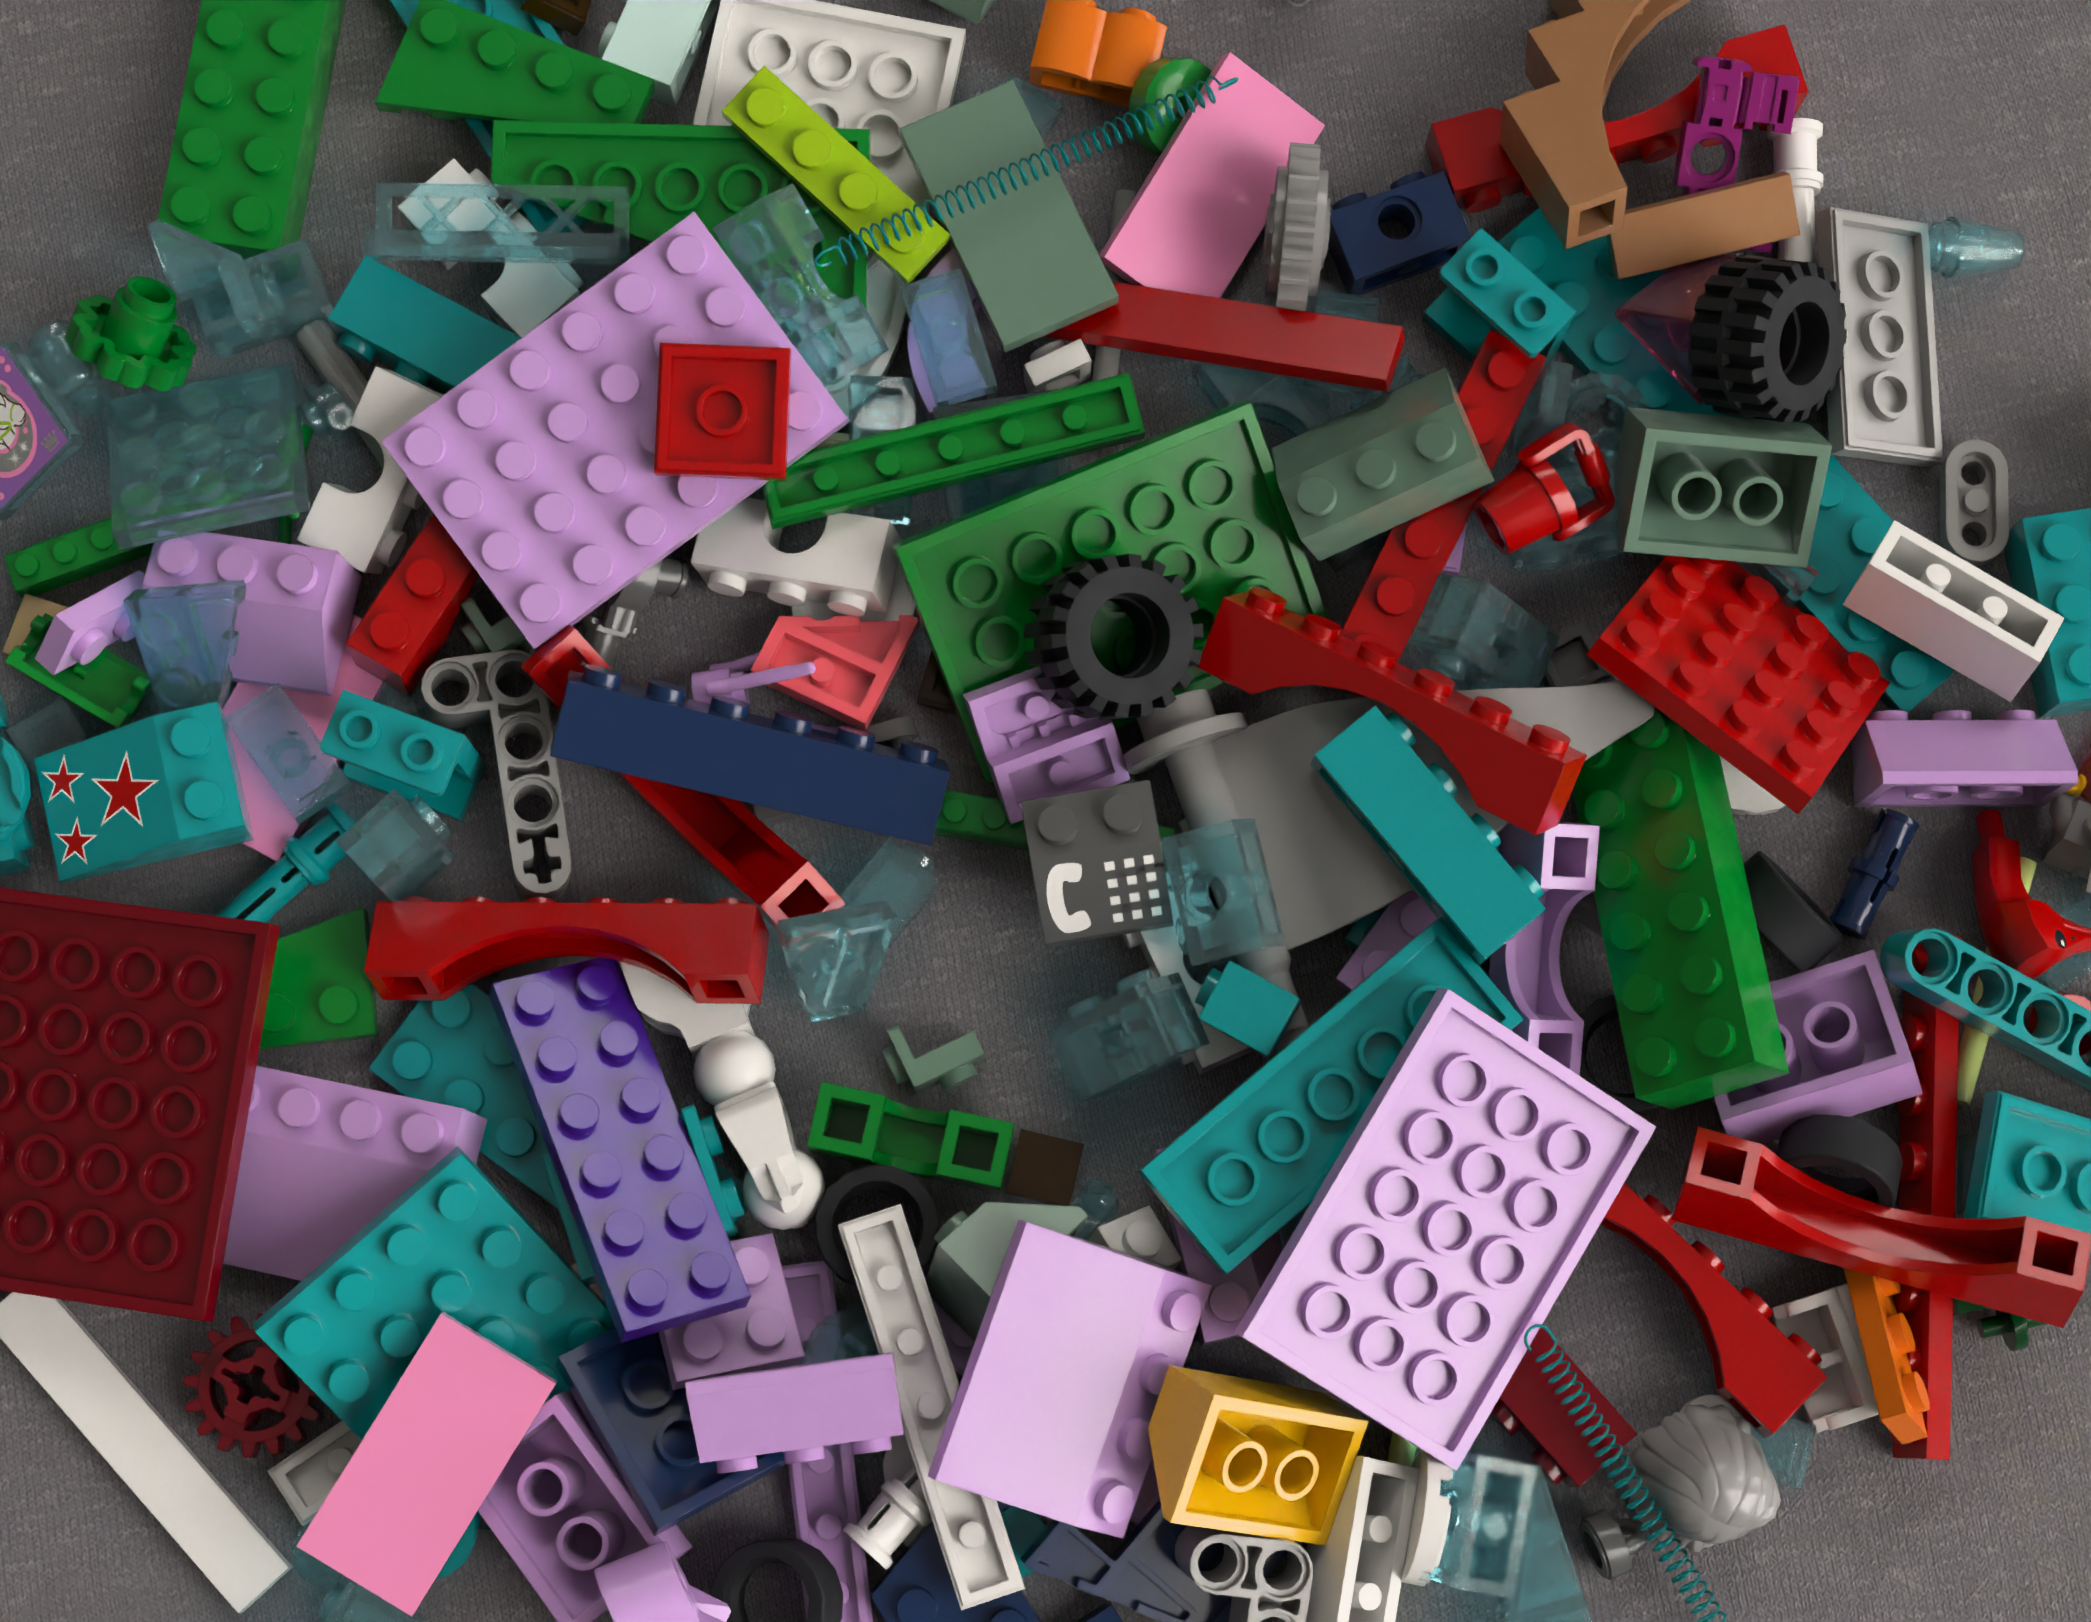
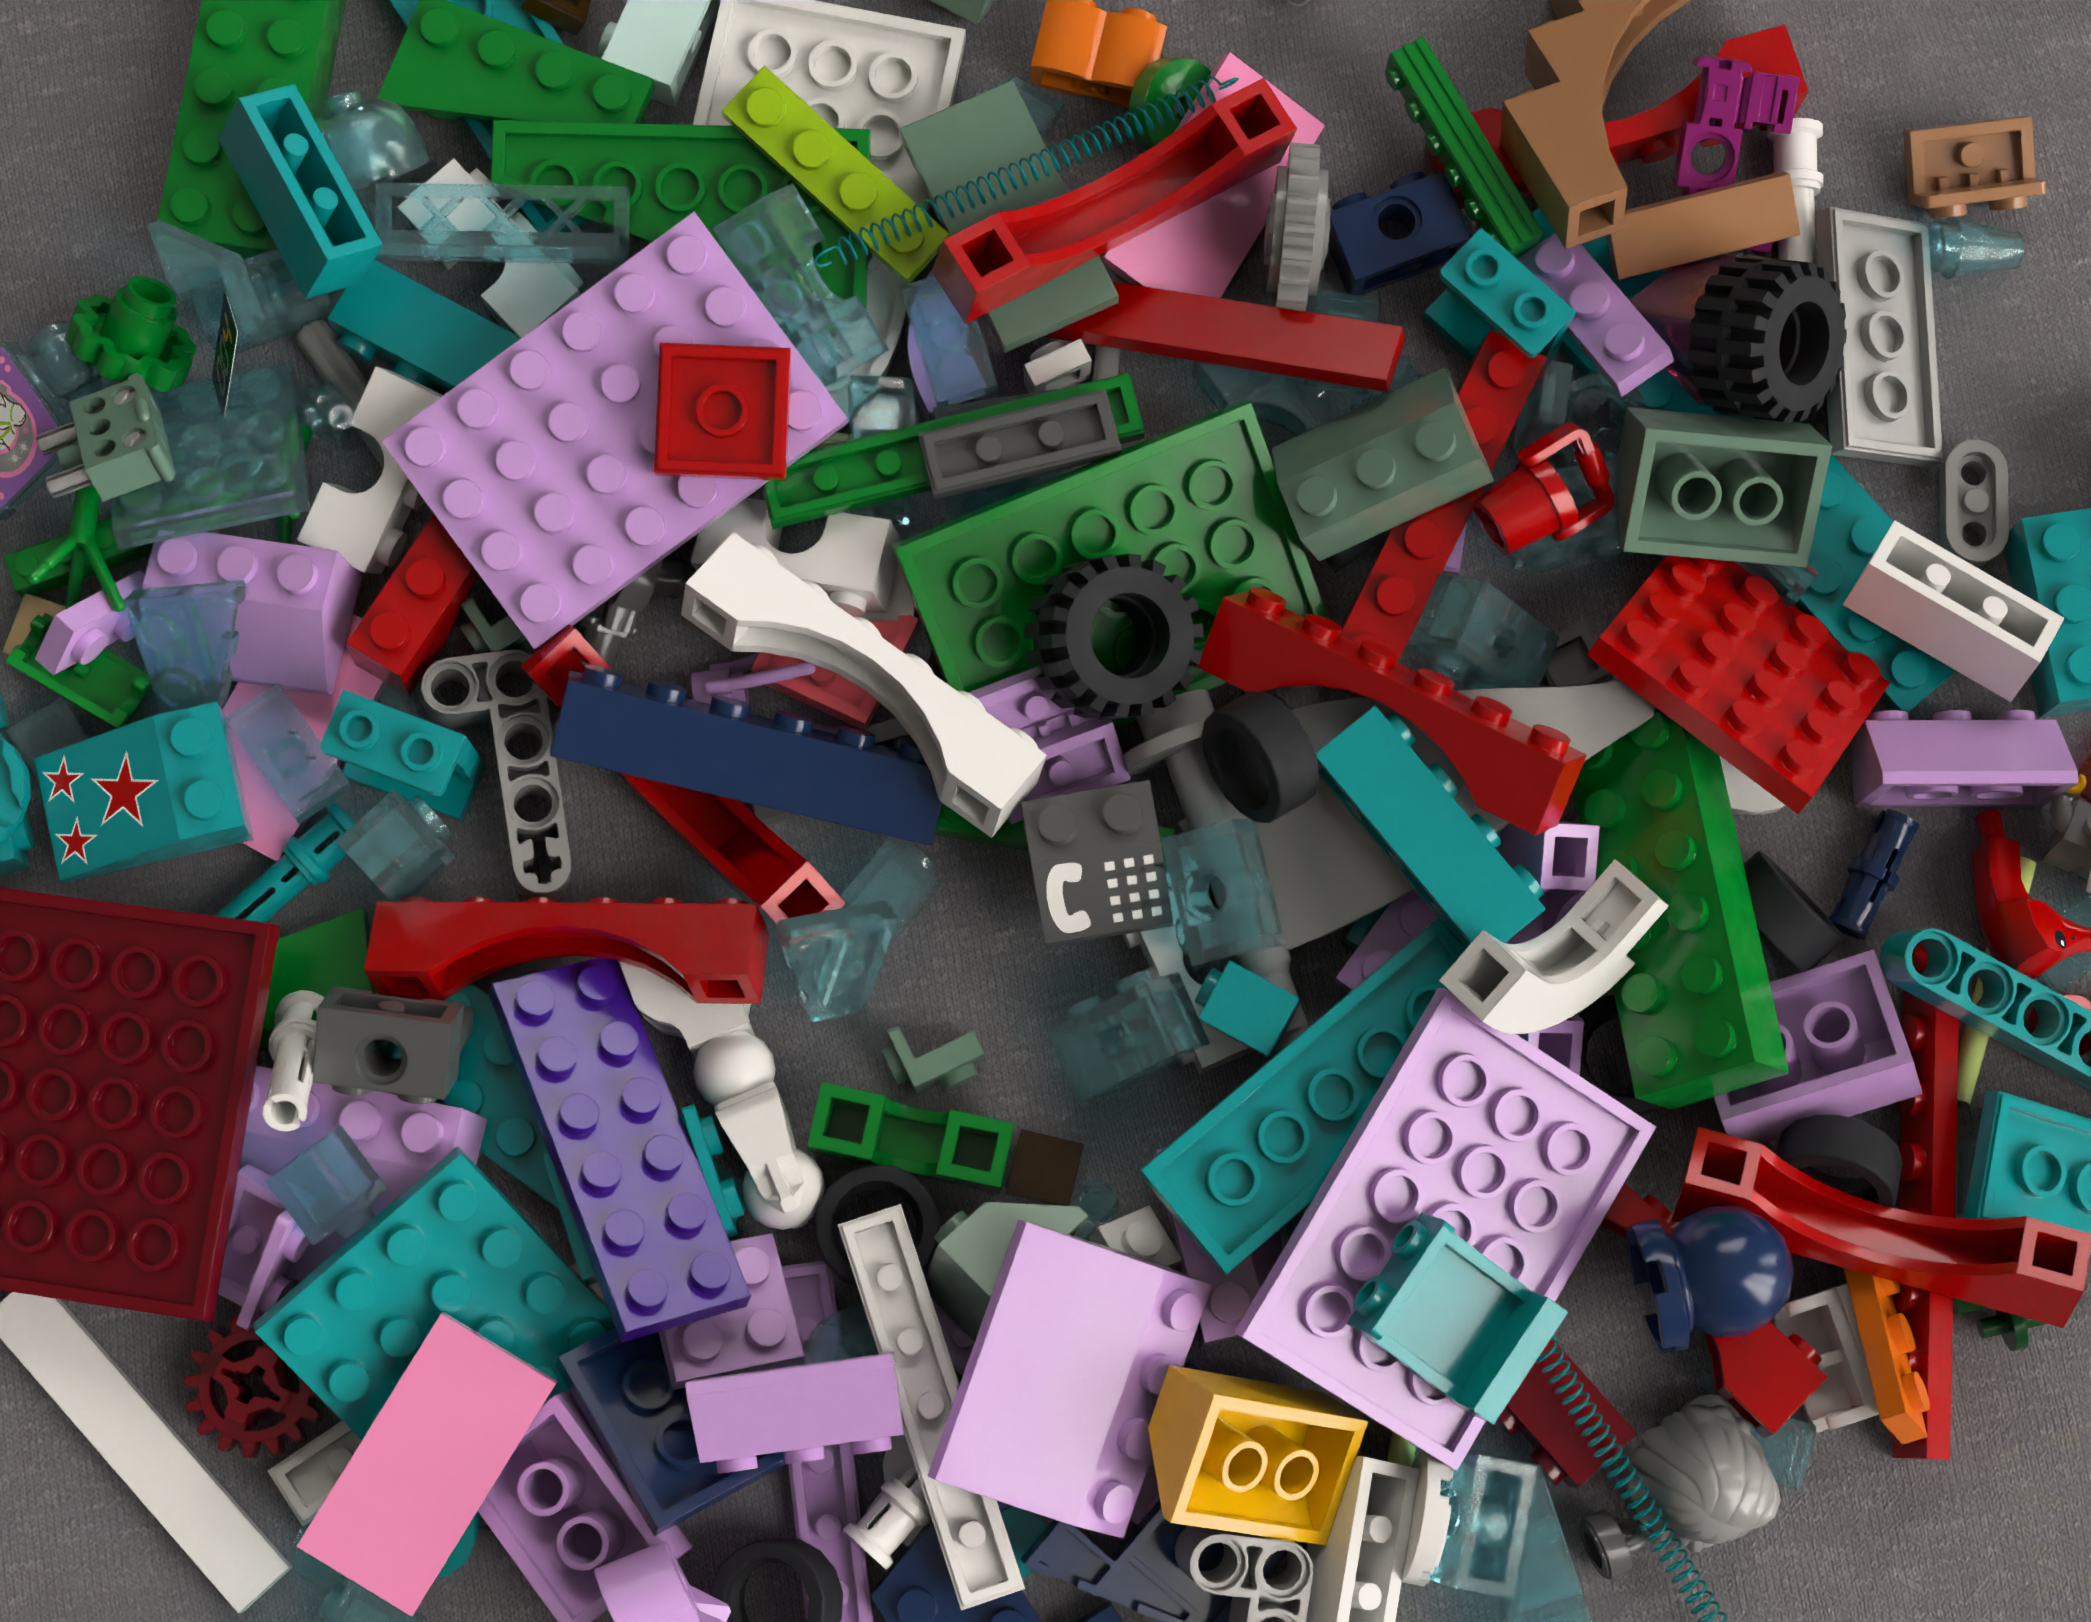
none -> green plant [26,486,125,612]
none -> sand green piece [36,373,176,502]
none -> black sticker [212,292,238,418]
none -> teal brick [218,84,383,299]
none -> lavender bracket [218,1164,317,1331]
none -> white pin [262,990,324,1132]
none -> clear light blue brick [265,1125,388,1246]
none -> dark grey brick [312,986,475,1104]
none -> clear light blue cylinder [314,89,430,191]
none -> white arch [681,532,1047,838]
none -> dark grey tile [918,389,1122,500]
none -> red arch [932,78,1297,324]
none -> black tyre [1201,691,1319,823]
none -> panel [1346,1212,1568,1425]
none -> green piece [1385,36,1543,257]
none -> white arch [1439,859,1669,1034]
none -> lavender plate [1517,233,1674,397]
none -> dark blue tile [1626,1206,1794,1354]
none -> medium nougat bracket [1903,115,2046,218]

